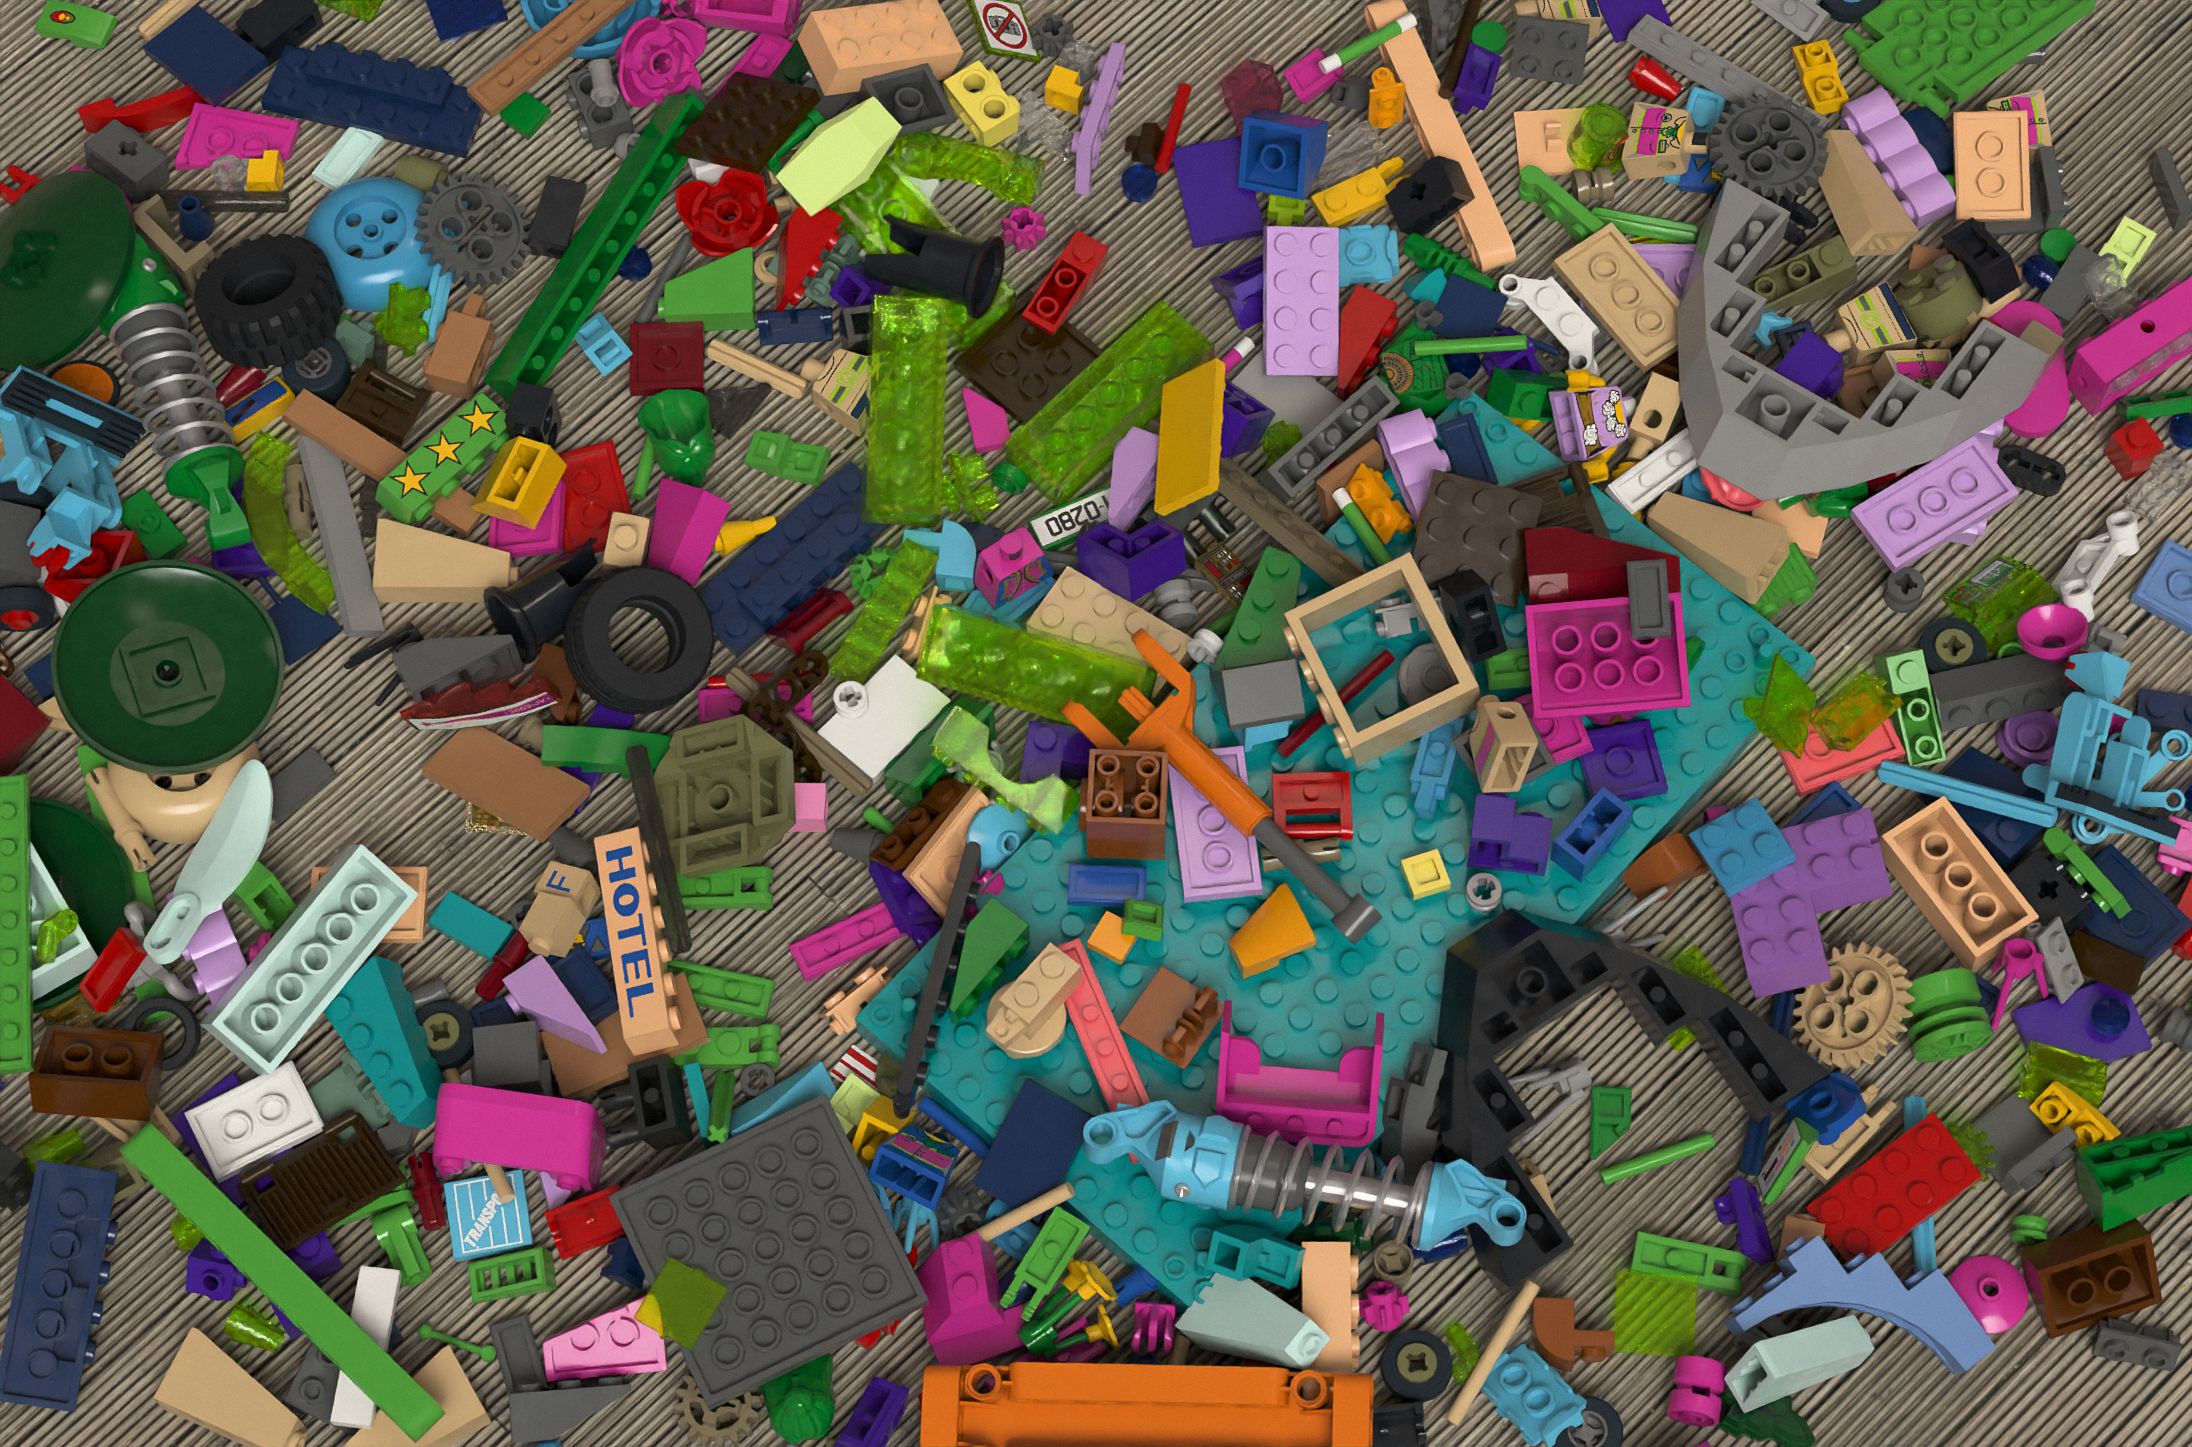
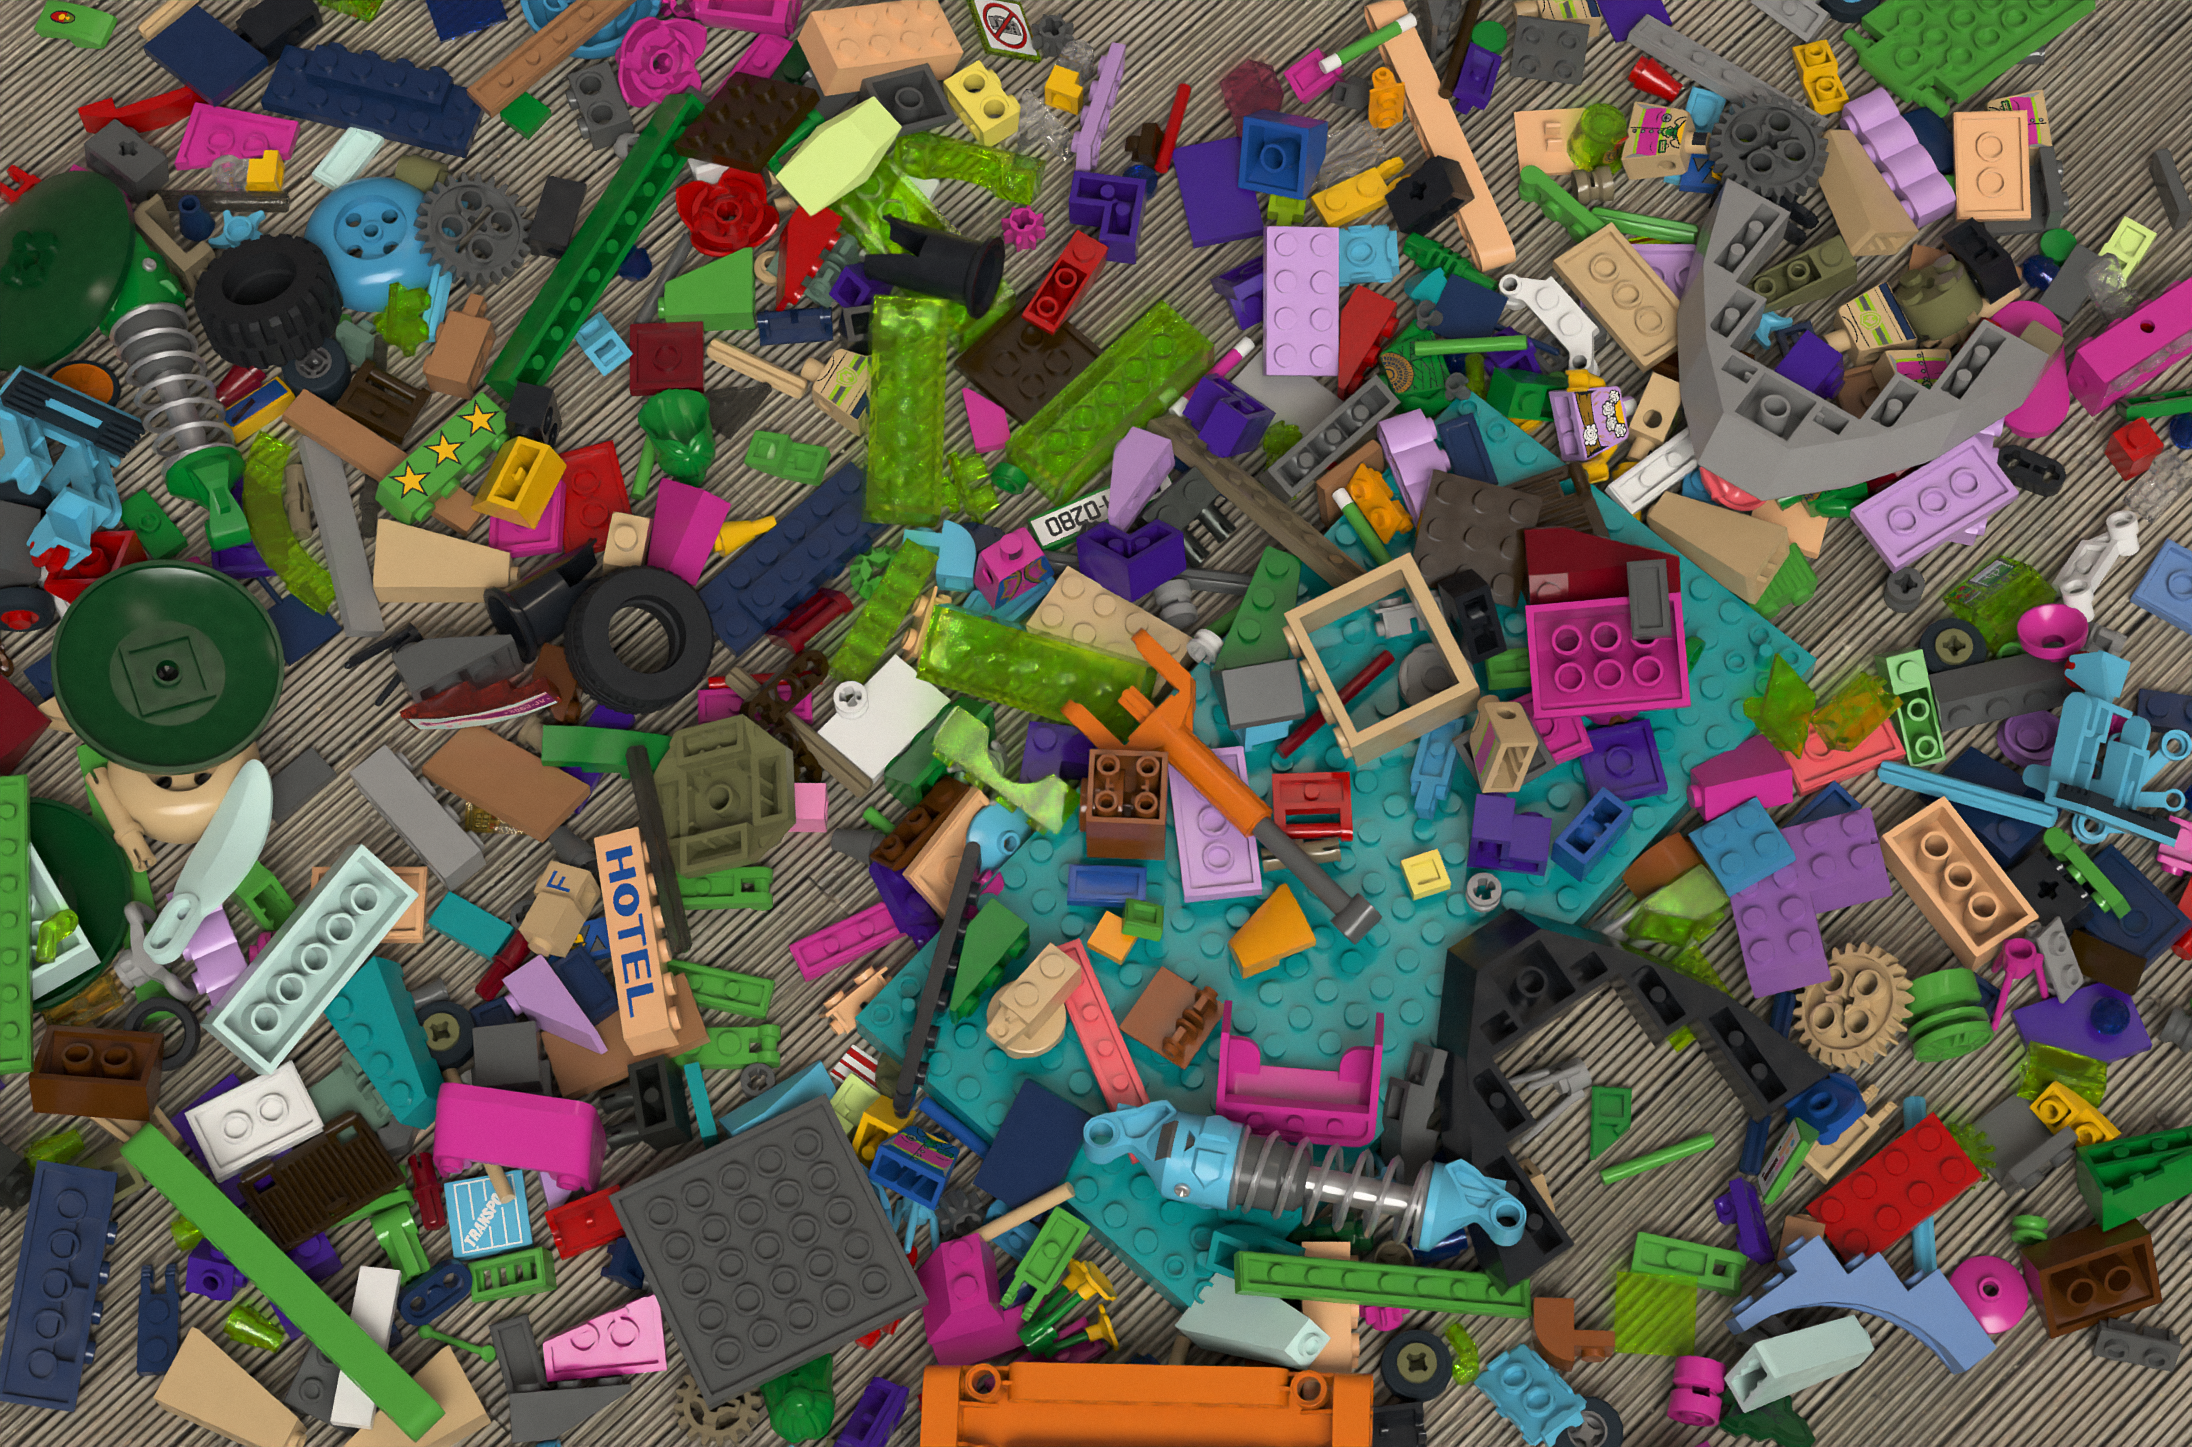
red tile [78,927,148,1013] -> none
light grey pin [588,58,619,107] -> none
clear neon green piece [634,1257,728,1351] -> none
bright green axle [706,1071,736,1143] -> none
blue pin [1112,1264,1158,1307] -> none
dark pink arm [1132,1299,1176,1355] -> none
yellow tile [1154,358,1226,516] -> none
slope [1194,541,1254,612] -> none
tan bar [1444,1279,1540,1427] -> none
none -> dark blue hinge [137,1263,182,1376]
none -> medium azure animal [208,210,266,249]
none -> light grey brick [349,744,486,892]
none -> dark blue plate [396,1259,472,1326]
none -> dark purple brick [1069,170,1147,265]
none -> bright green tile [1233,1251,1532,1319]
none -> clear neon green arm [1465,353,1488,402]
none -> clear neon green slope [1626,864,1731,948]
none -> dark pink slope [1686,734,1793,821]

